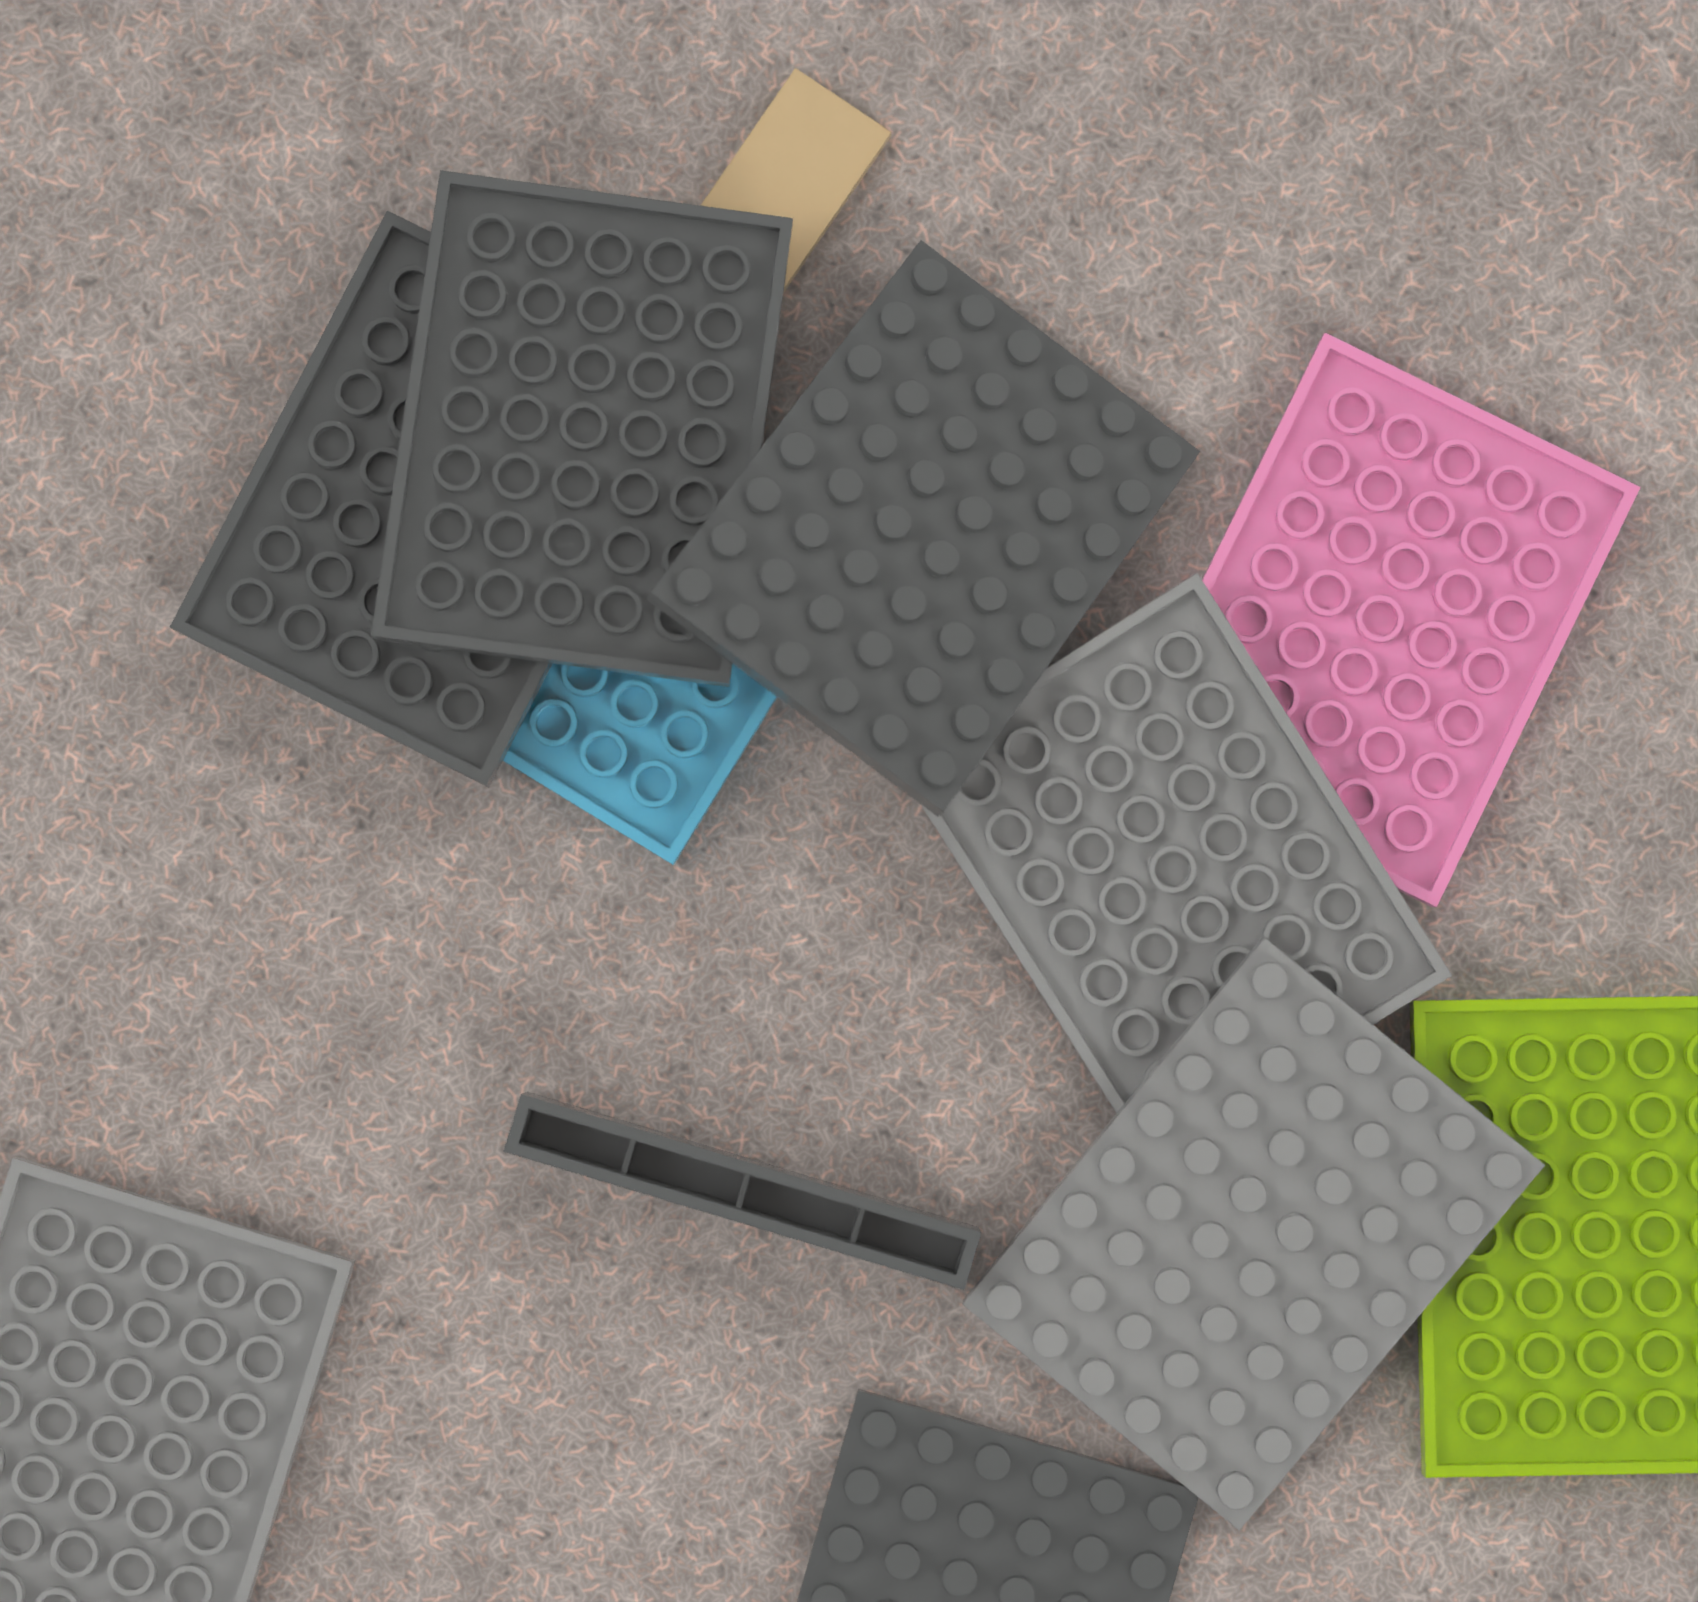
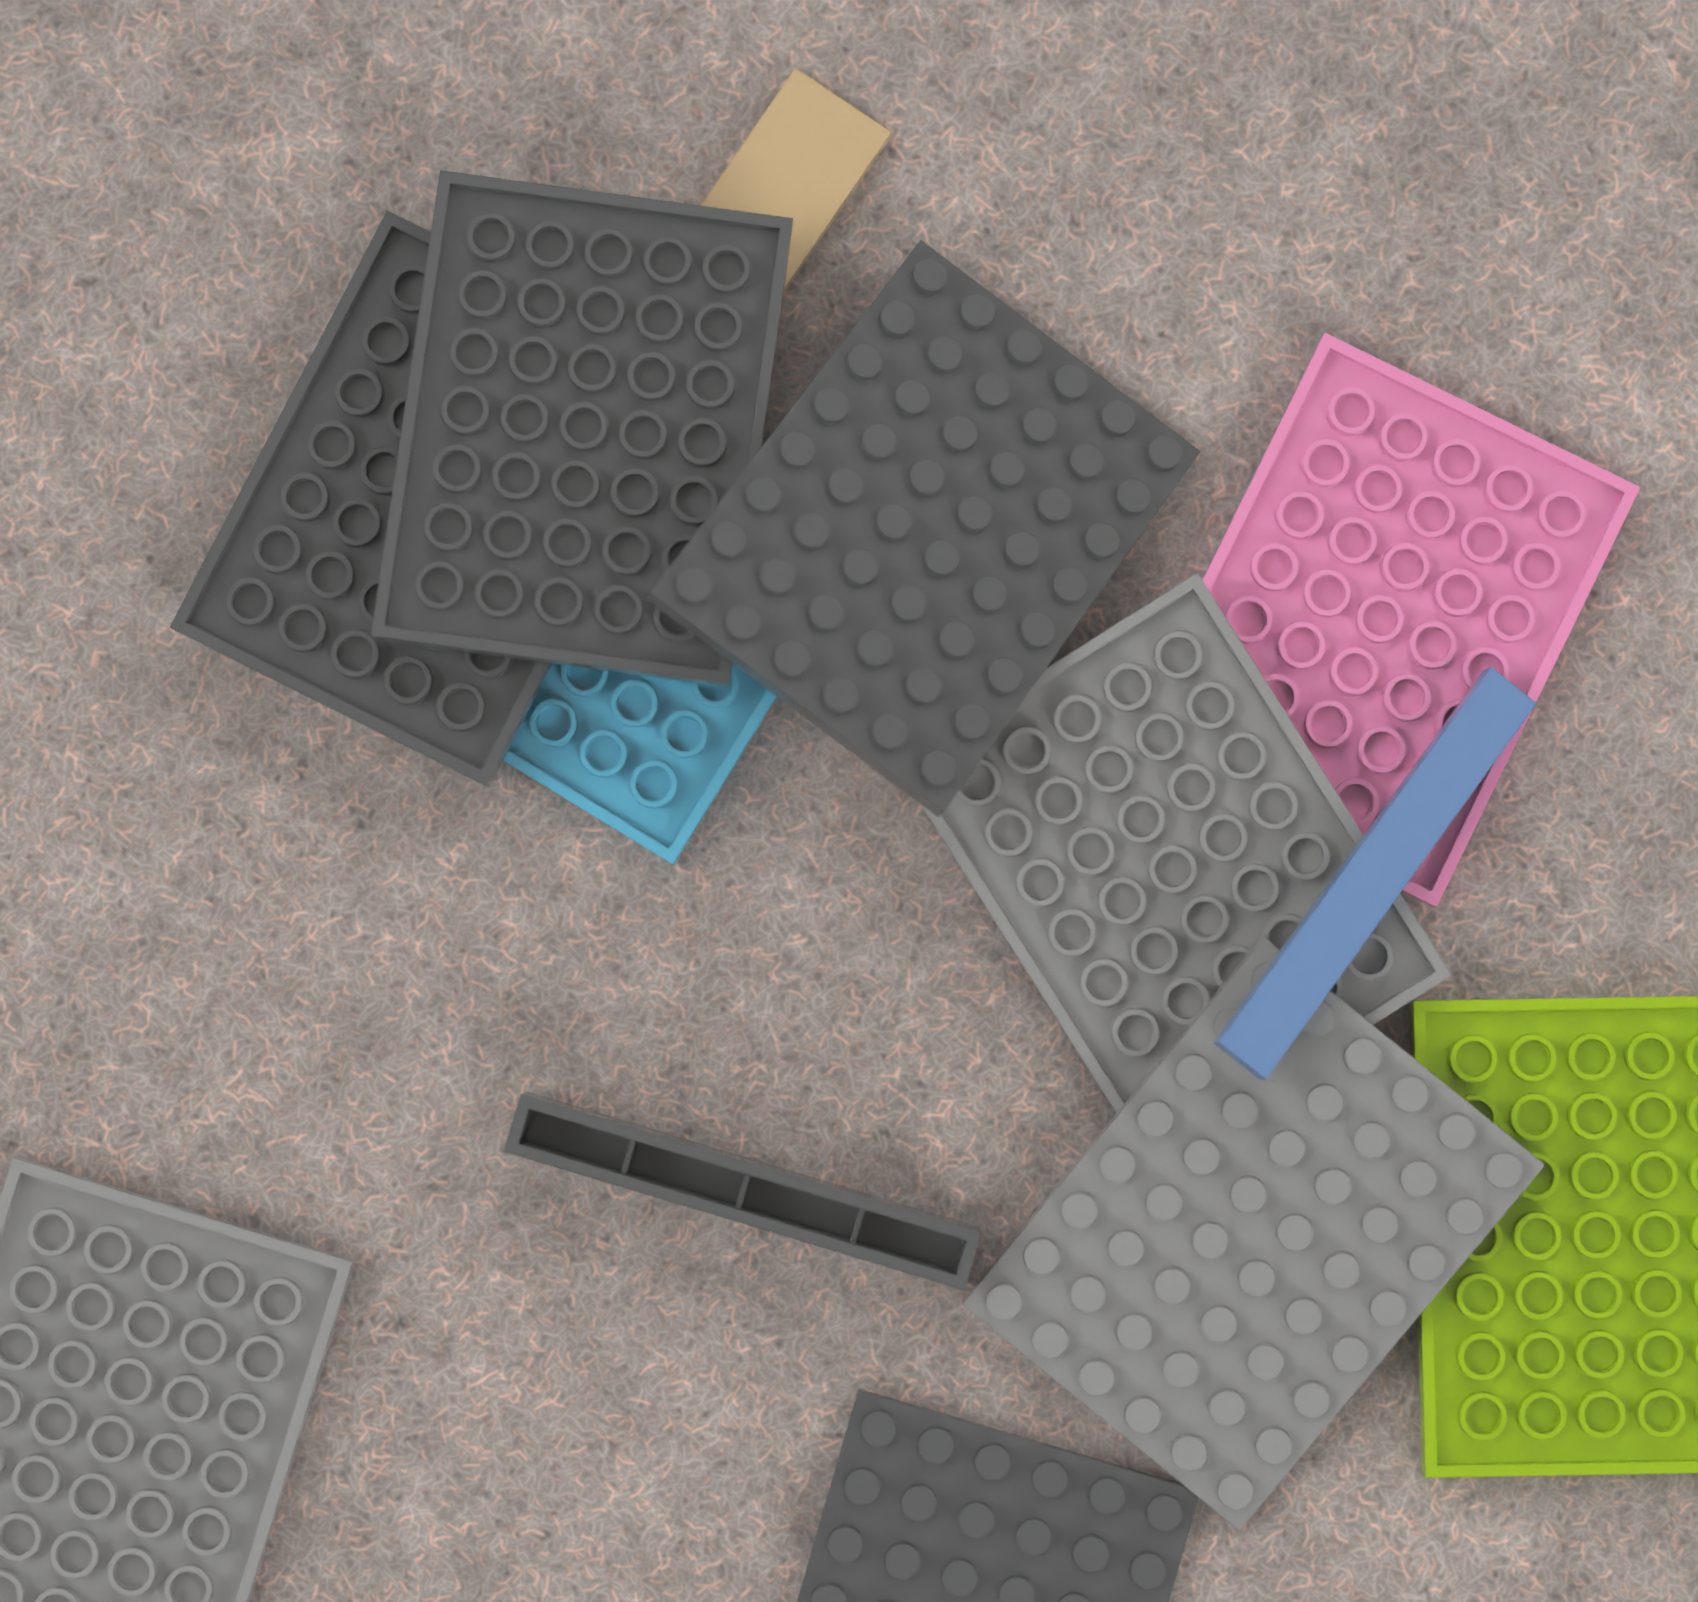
none -> medium blue tile [1213,667,1537,1080]

